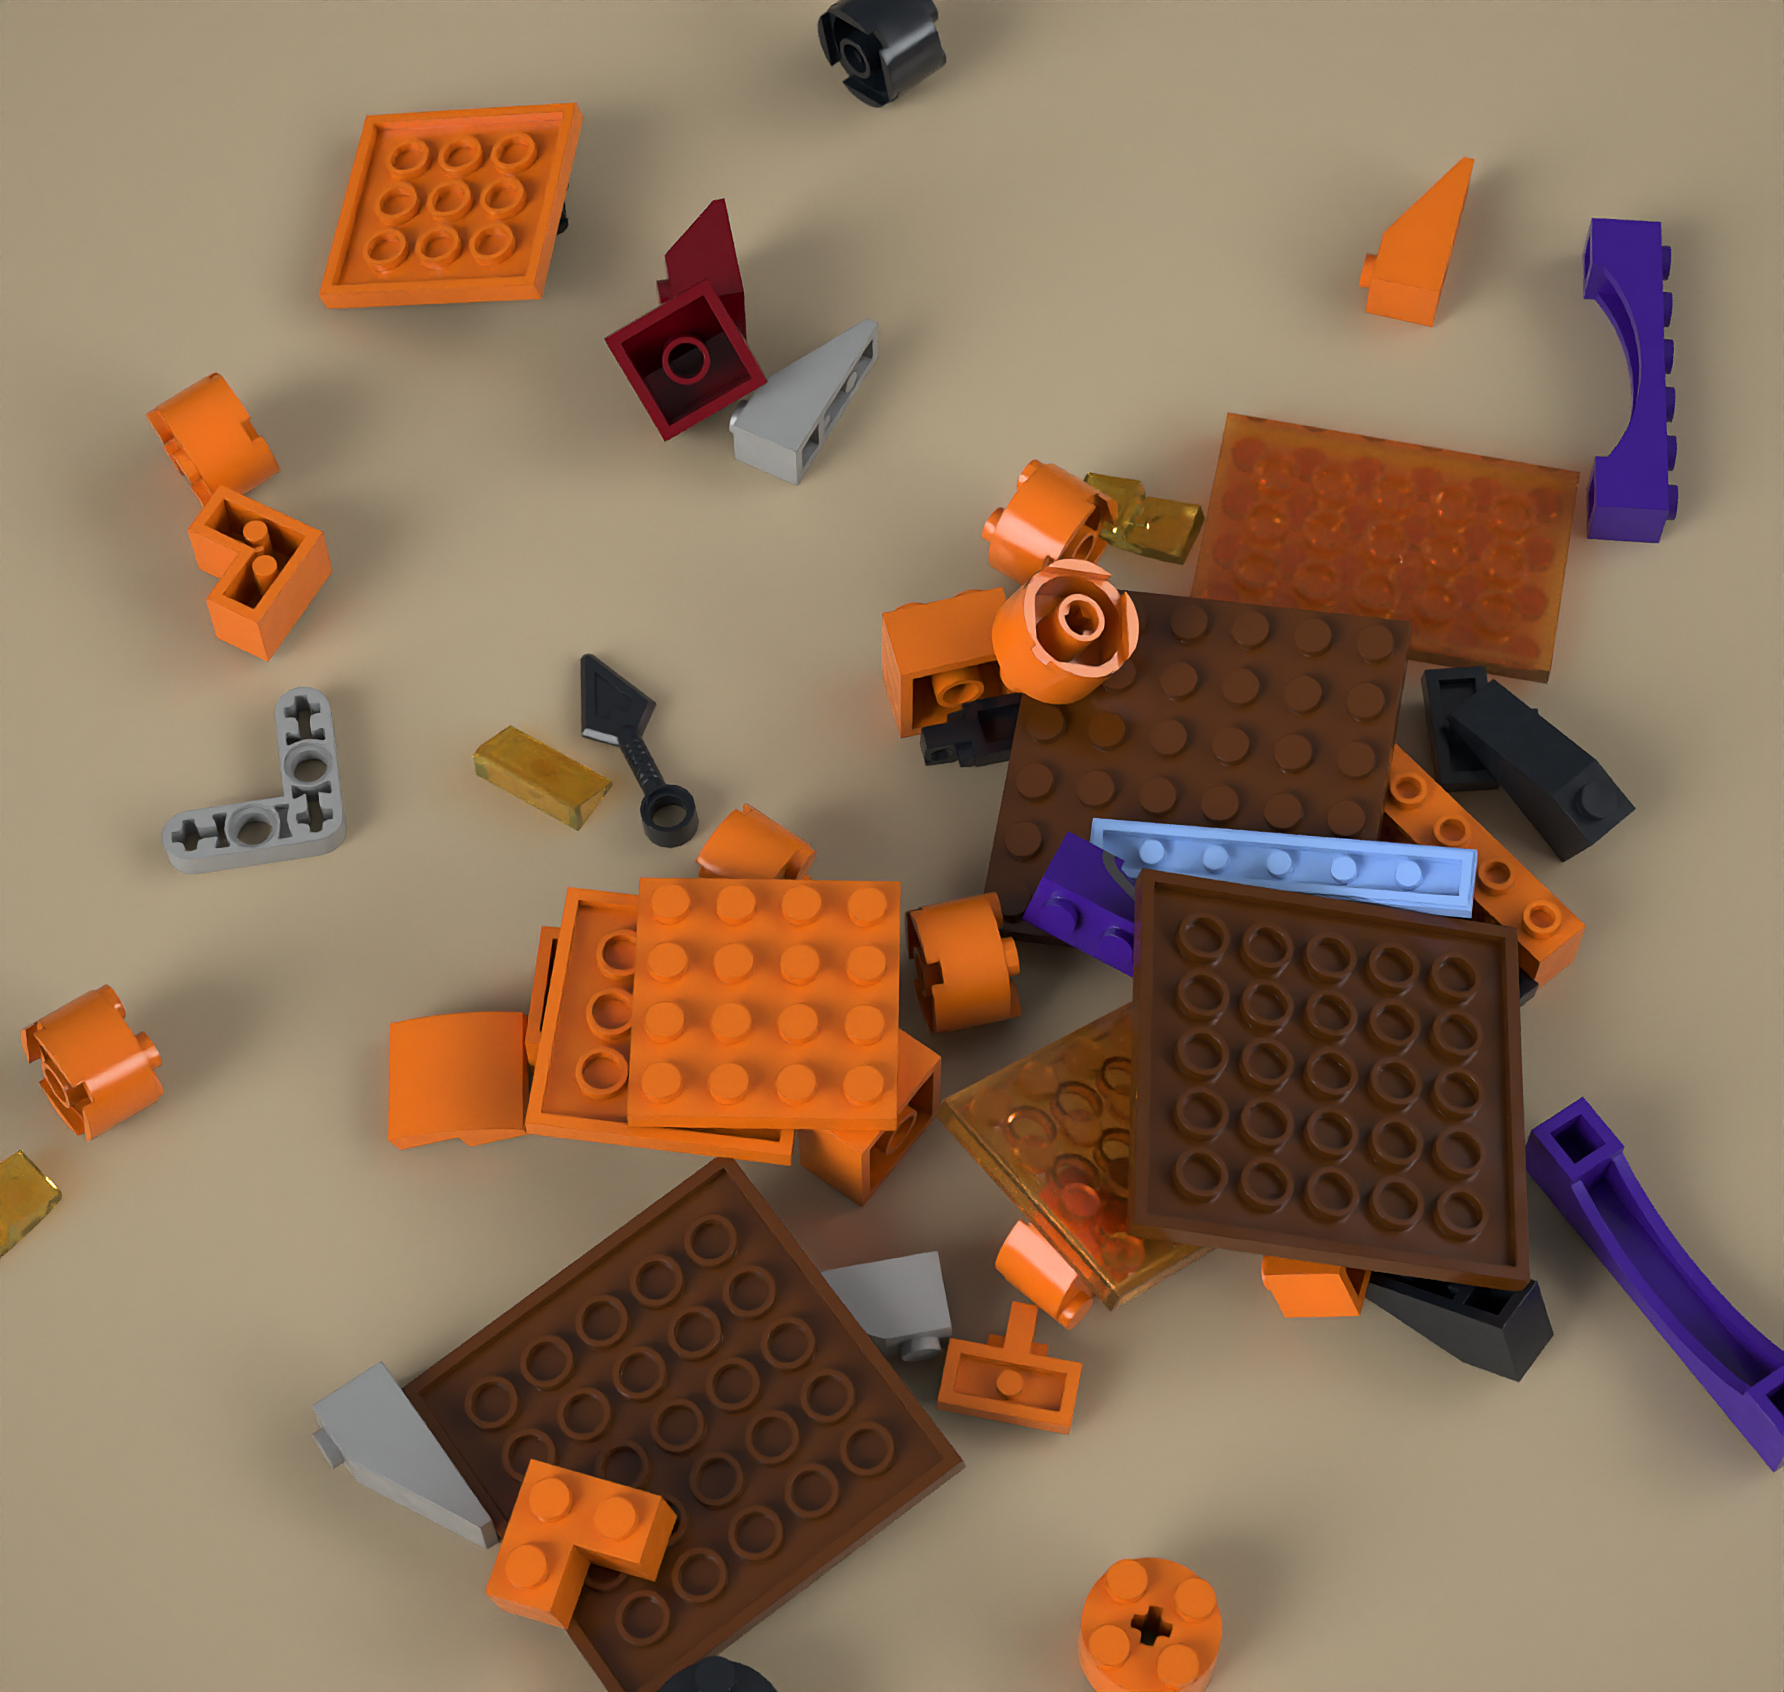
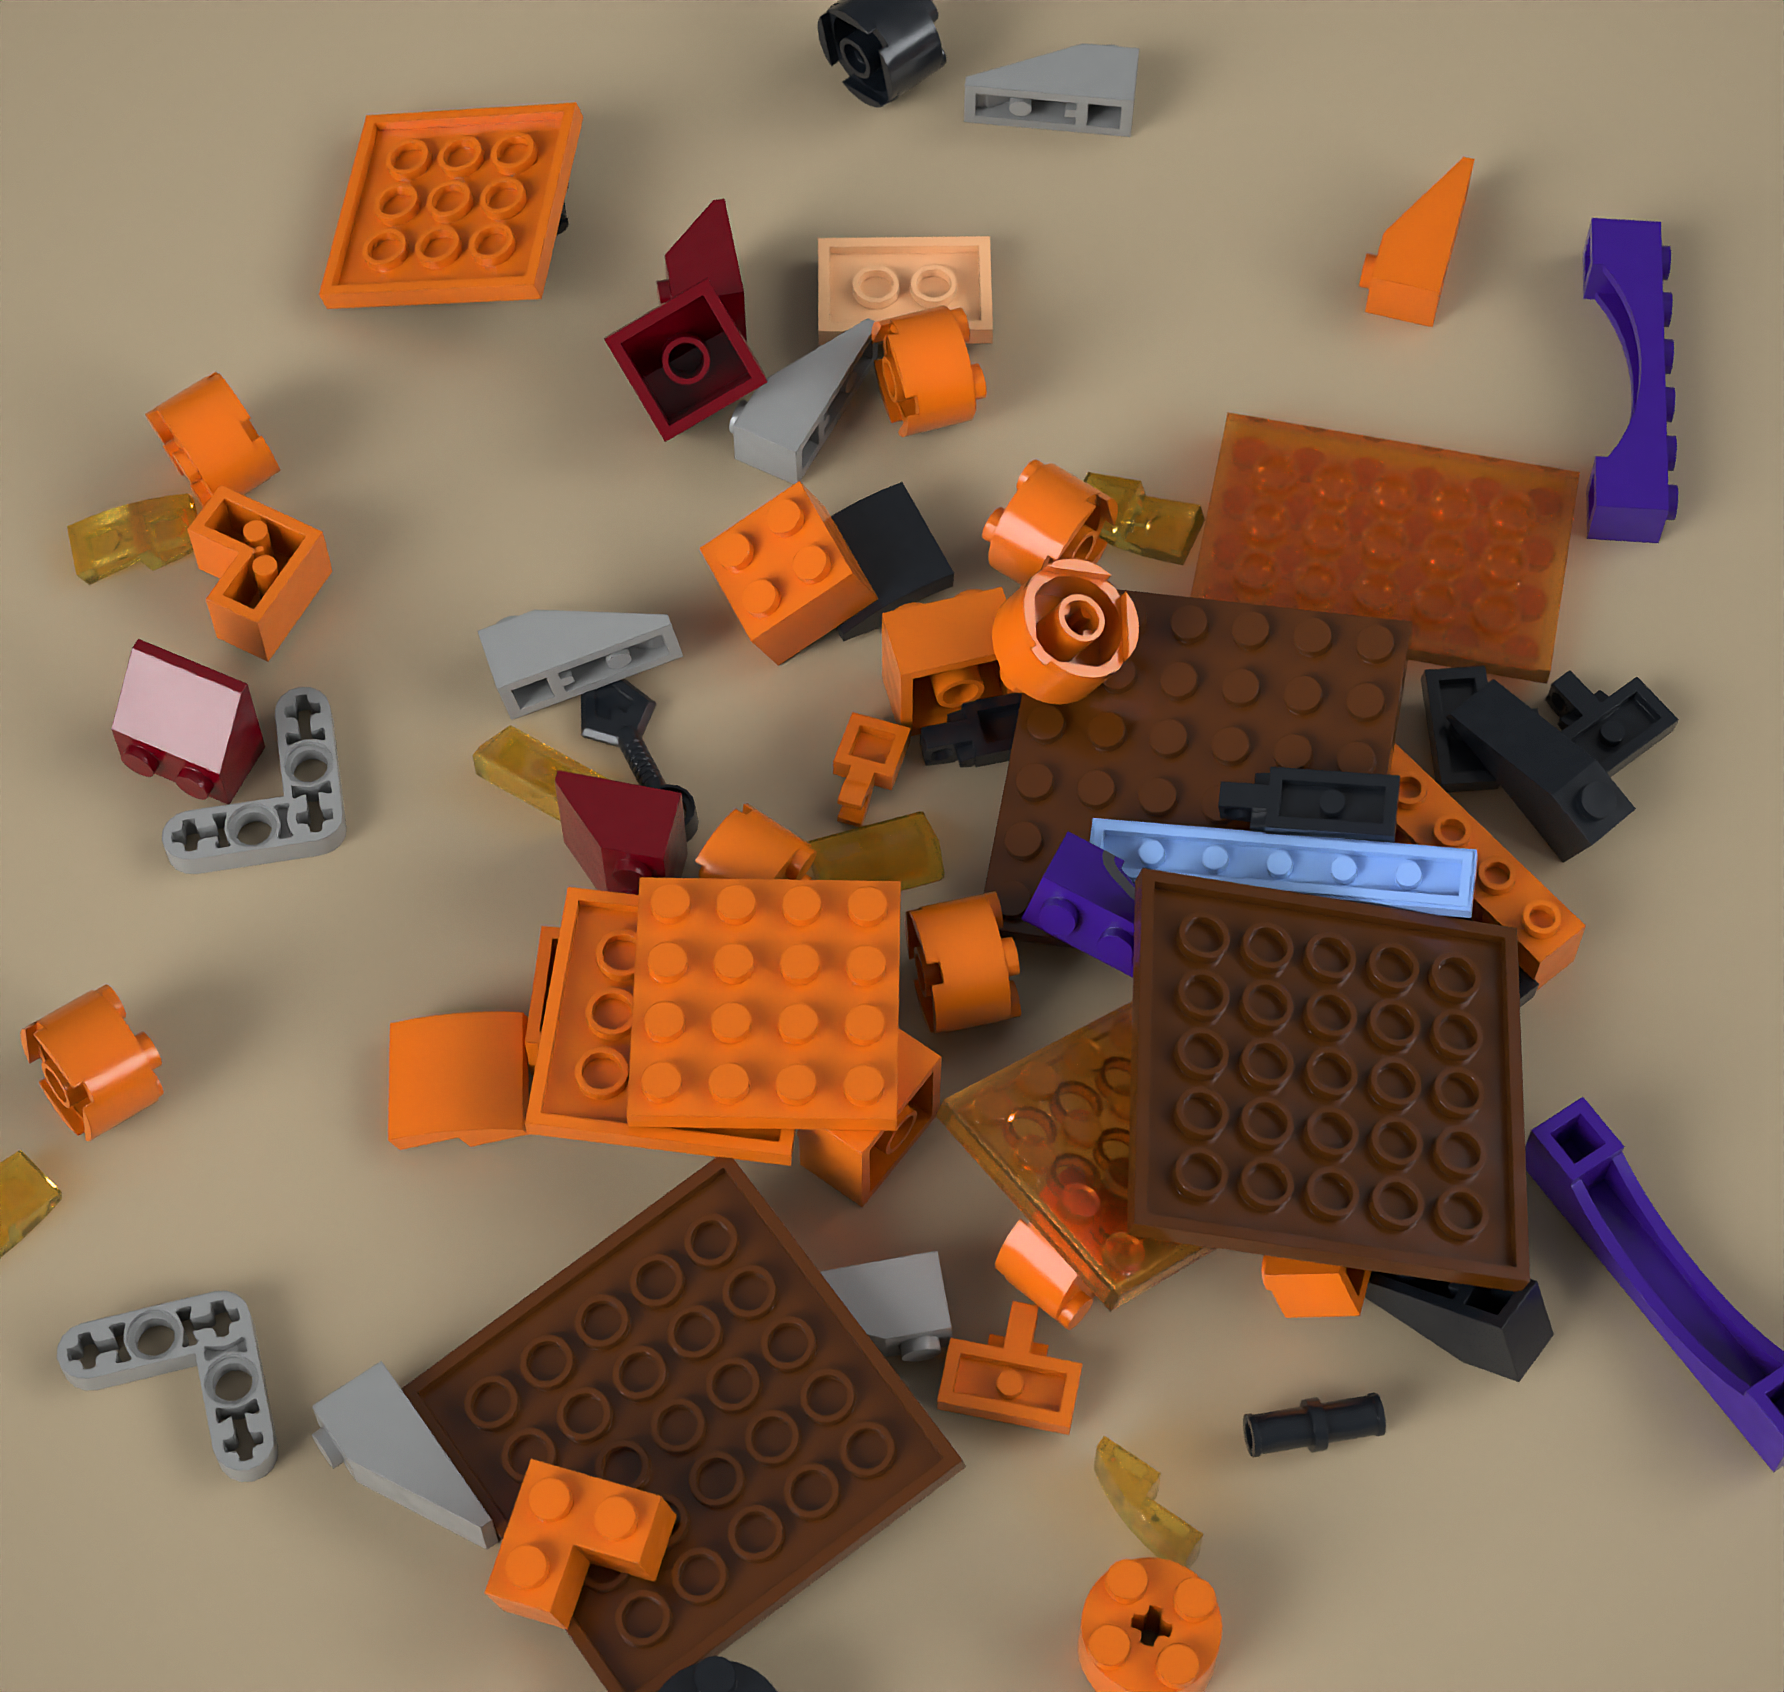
none -> light grey beam [57,1291,278,1482]
none -> clear yellow slope [67,493,197,585]
none -> slope [111,639,266,804]
none -> light grey slope [478,610,683,720]
none -> dark red slope [554,770,688,895]
none -> orange brick [699,481,878,666]
none -> clear yellow slope [807,811,945,891]
none -> light nougat plate [818,236,993,345]
none -> black slope [831,482,954,641]
none -> orange plate [833,712,911,828]
none -> orange brick [871,305,987,437]
none -> light grey slope [964,43,1139,137]
none -> clear yellow slope [1093,1436,1204,1569]
none -> black hinge [1218,767,1400,843]
none -> black pin [1243,1393,1386,1458]
none -> black hinge [1545,670,1679,777]

